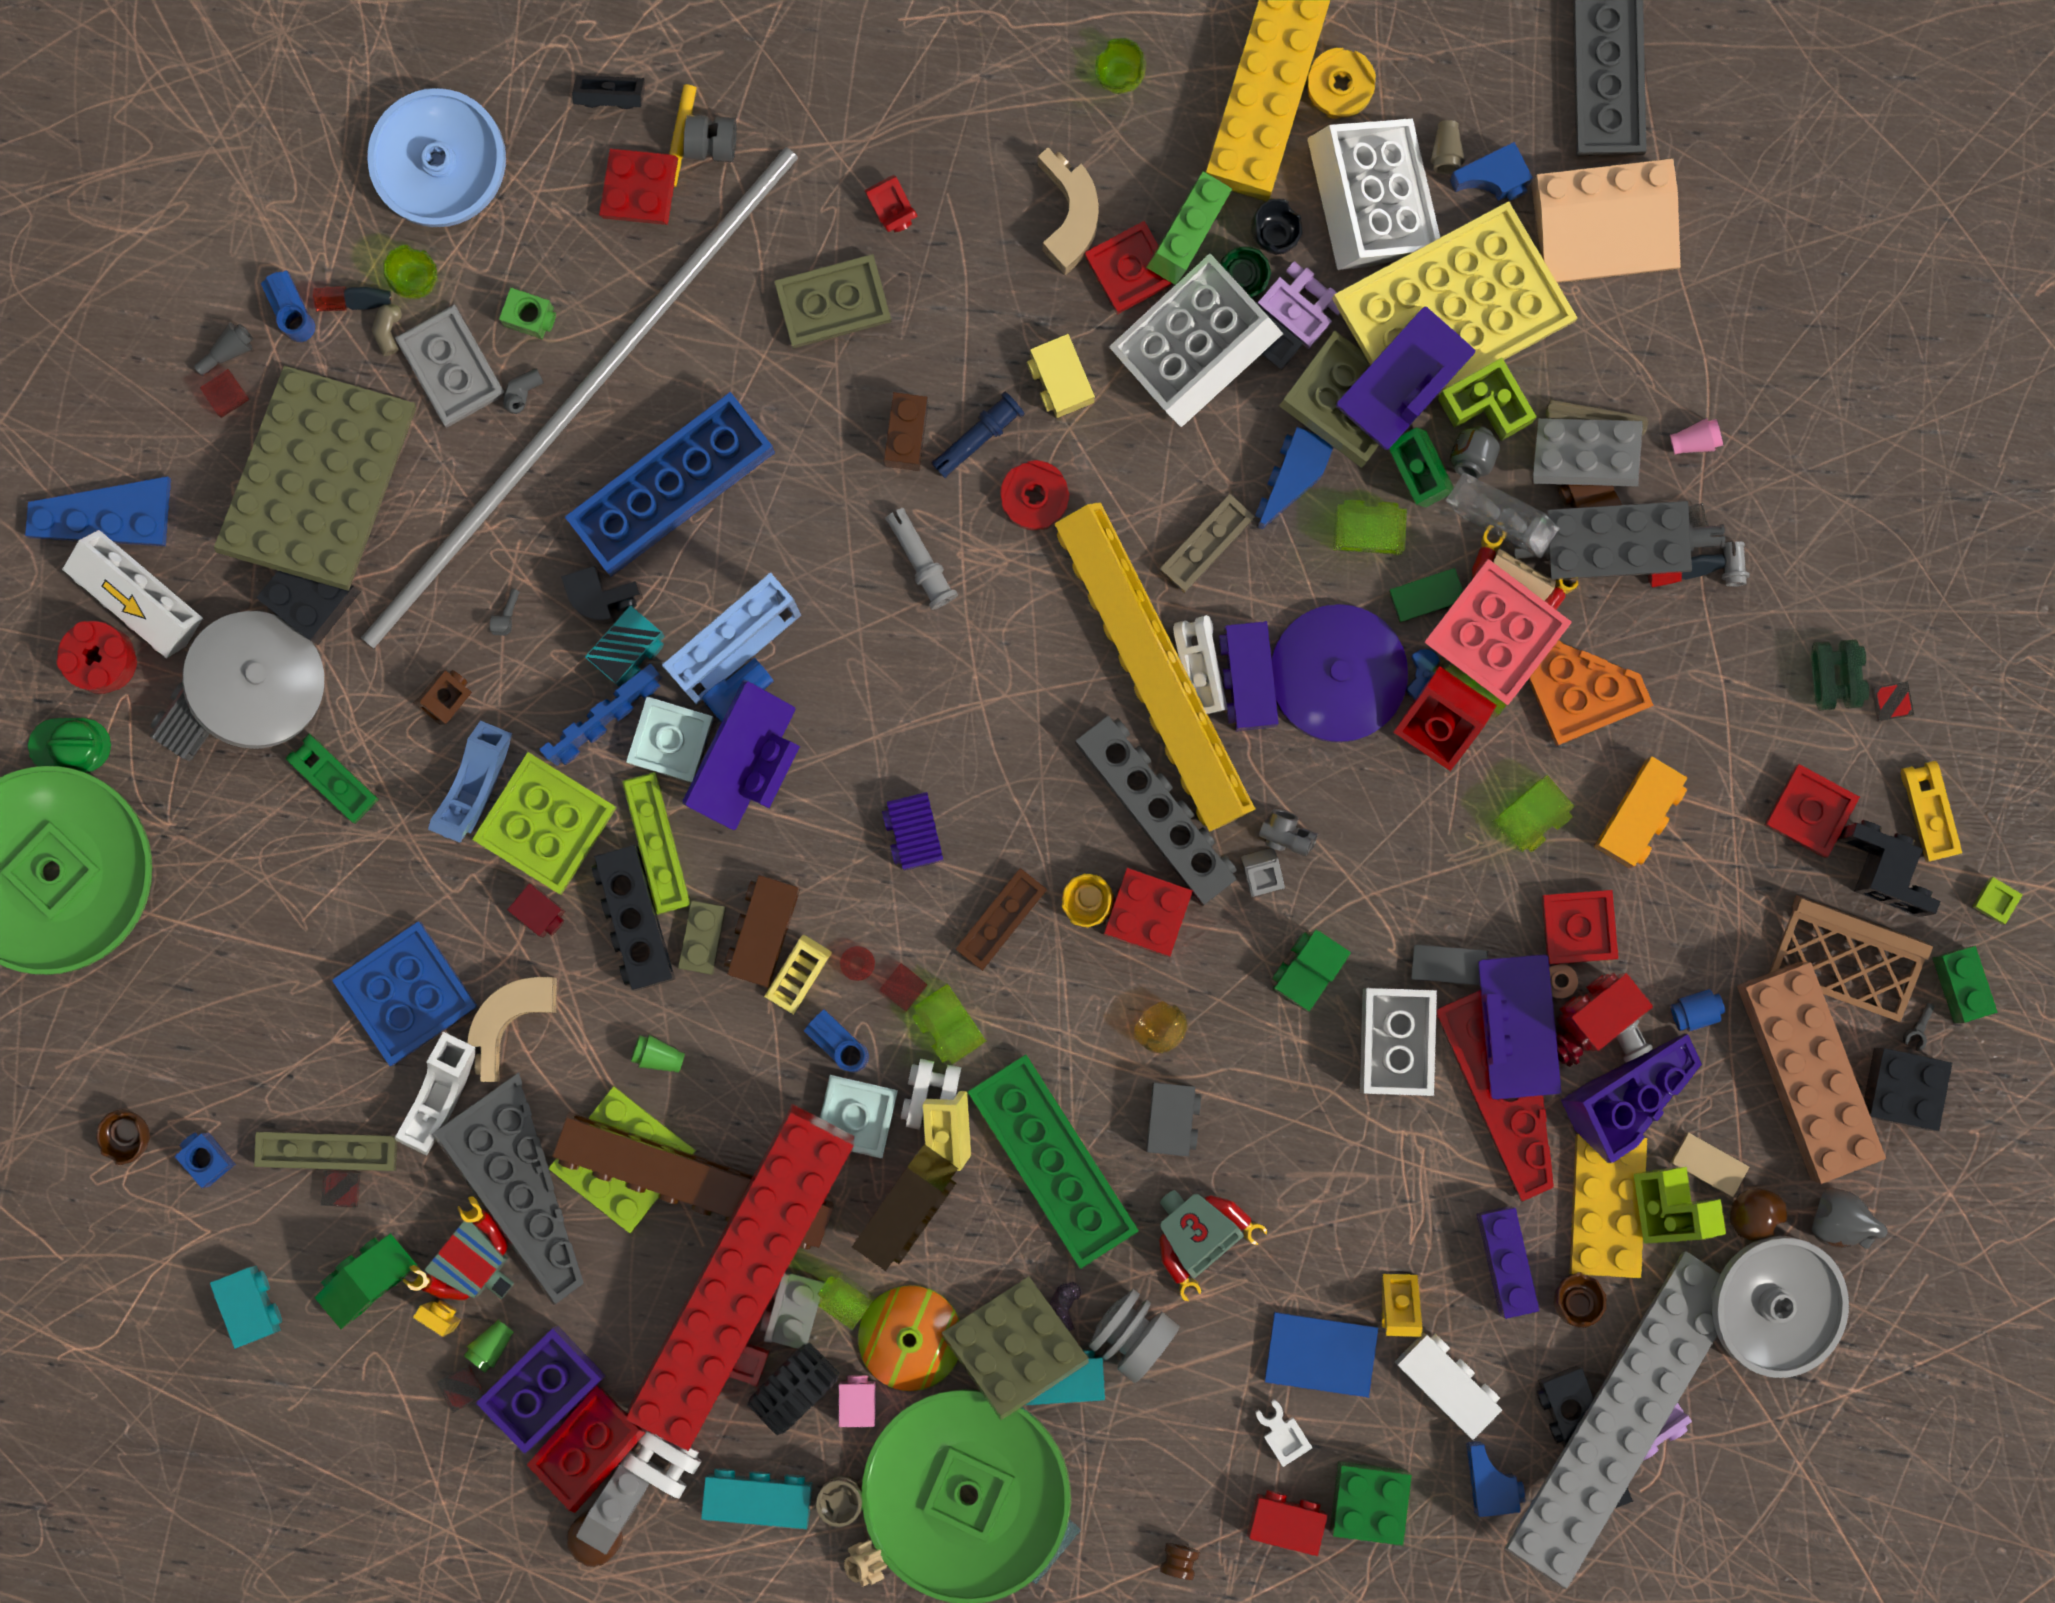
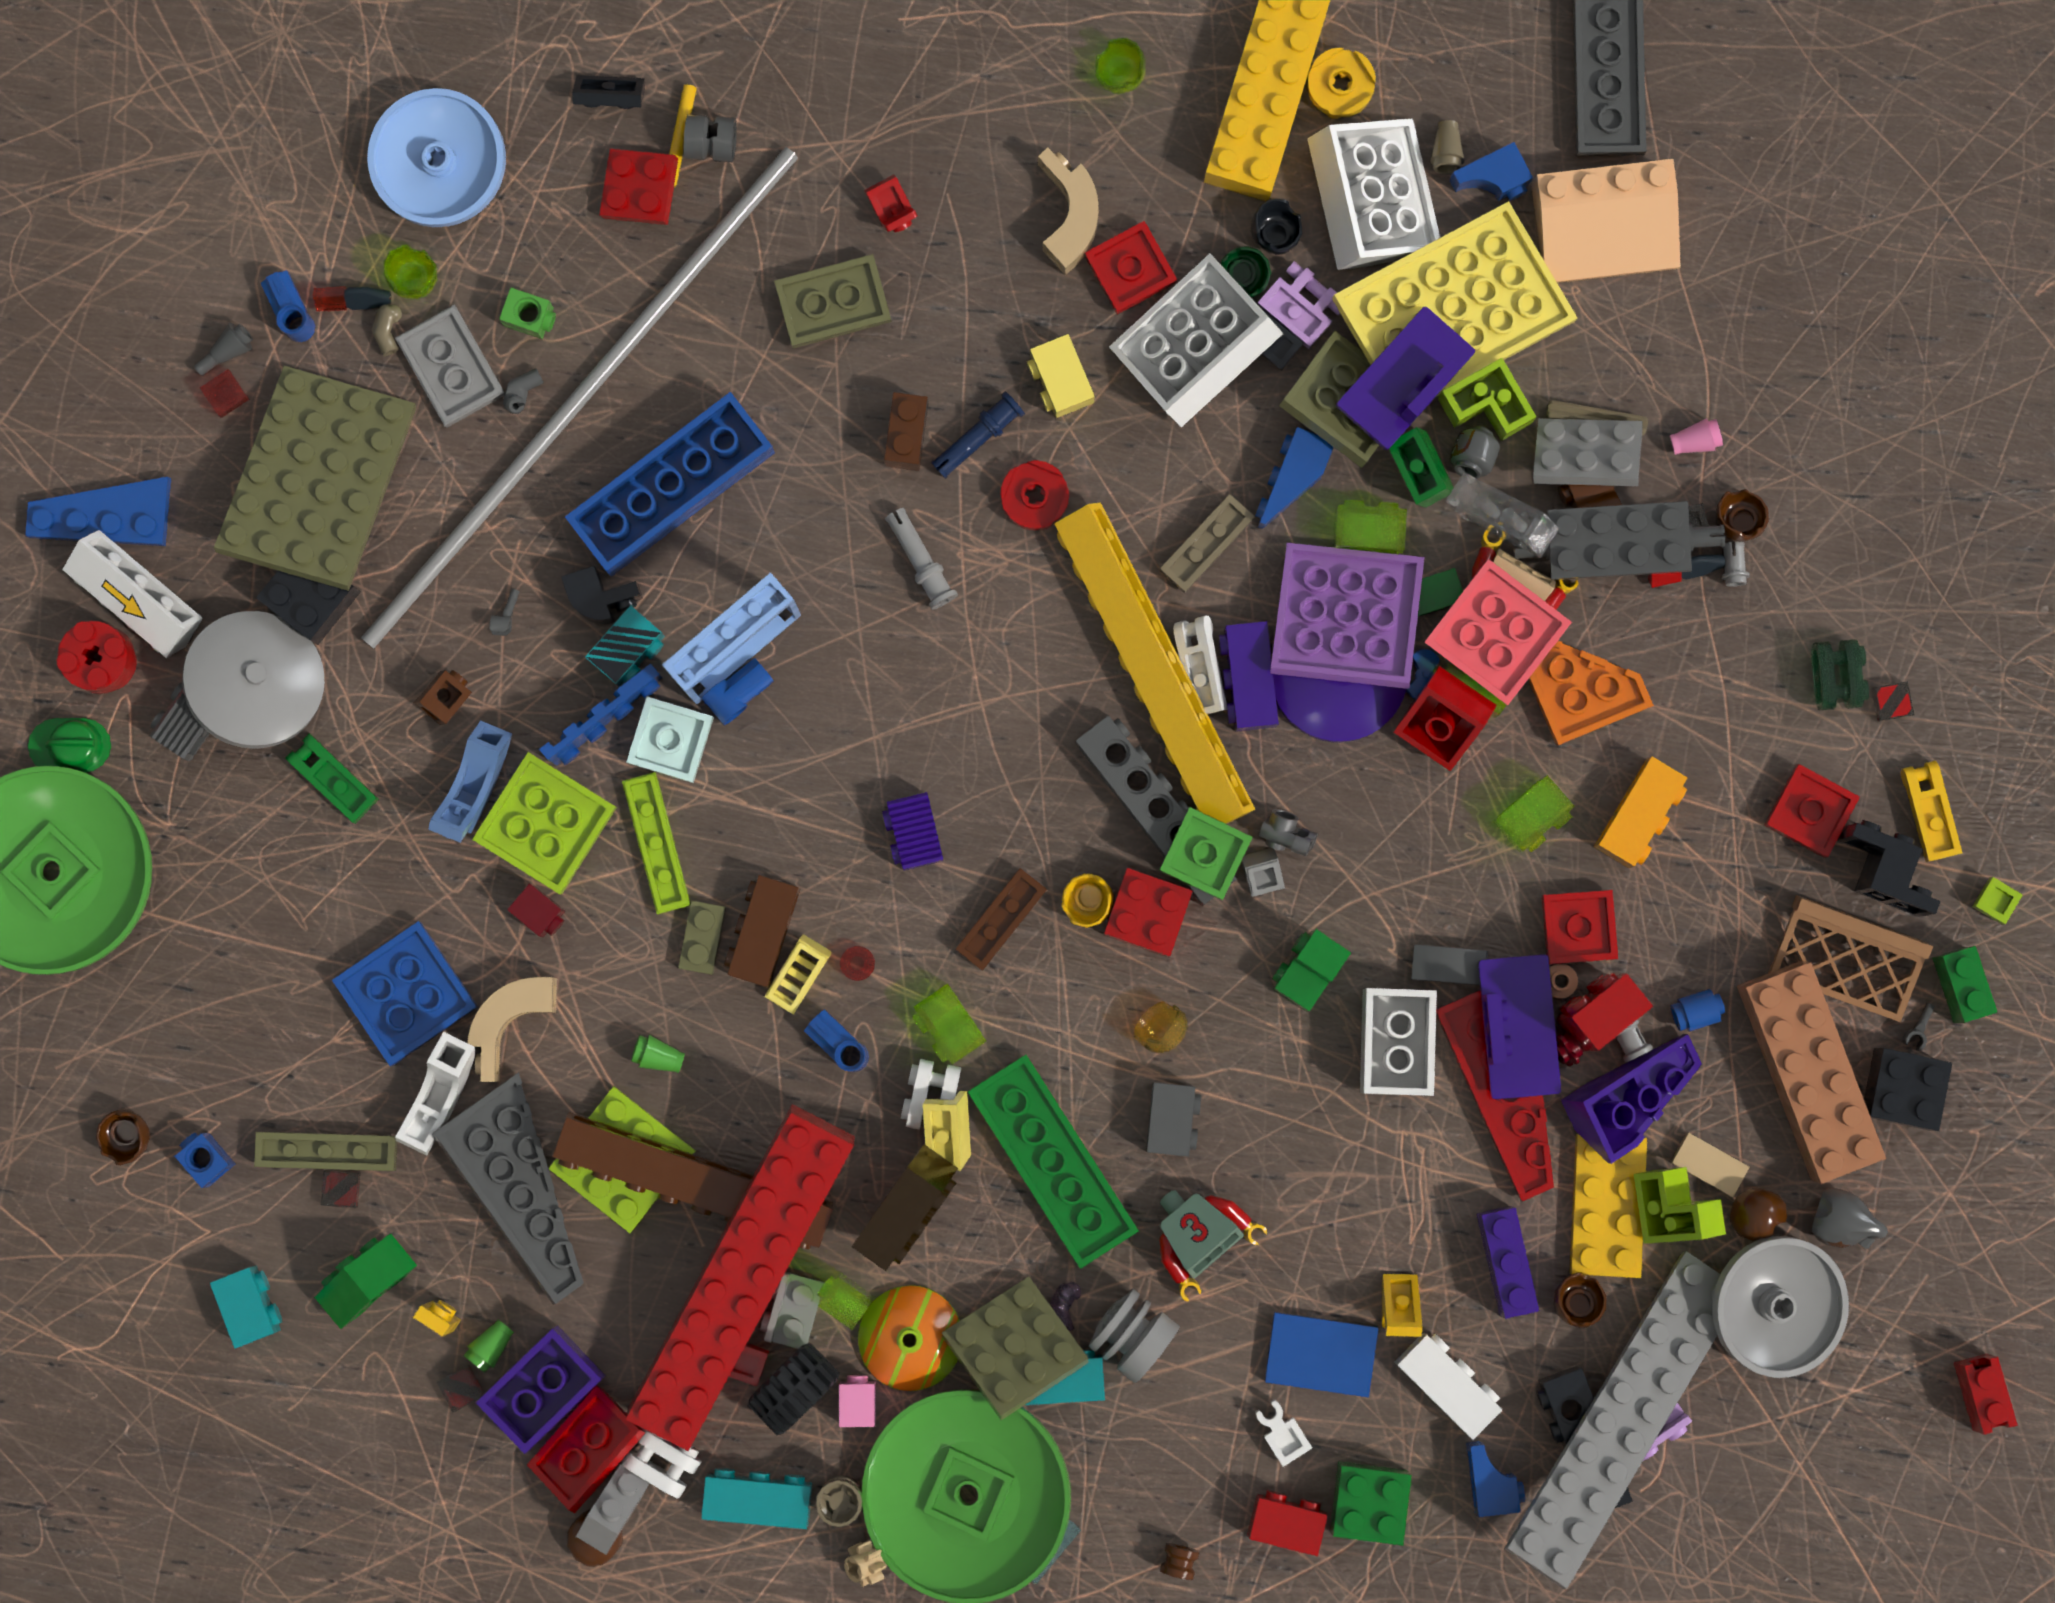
torso [403,1196,514,1301] -> none
black brick [591,845,676,991] -> none
dark purple bracket [682,680,800,830] -> none
light aqua plate [820,1075,898,1158] -> none
clear red plate [879,963,928,1012] -> none
bright green brick [1146,171,1232,285] -> none
none -> bright green plate [1159,807,1253,900]
none -> medium lavender plate [1270,543,1424,689]
none -> reddish brown hair [1716,489,1769,542]
none -> red brick [1954,1354,2018,1435]

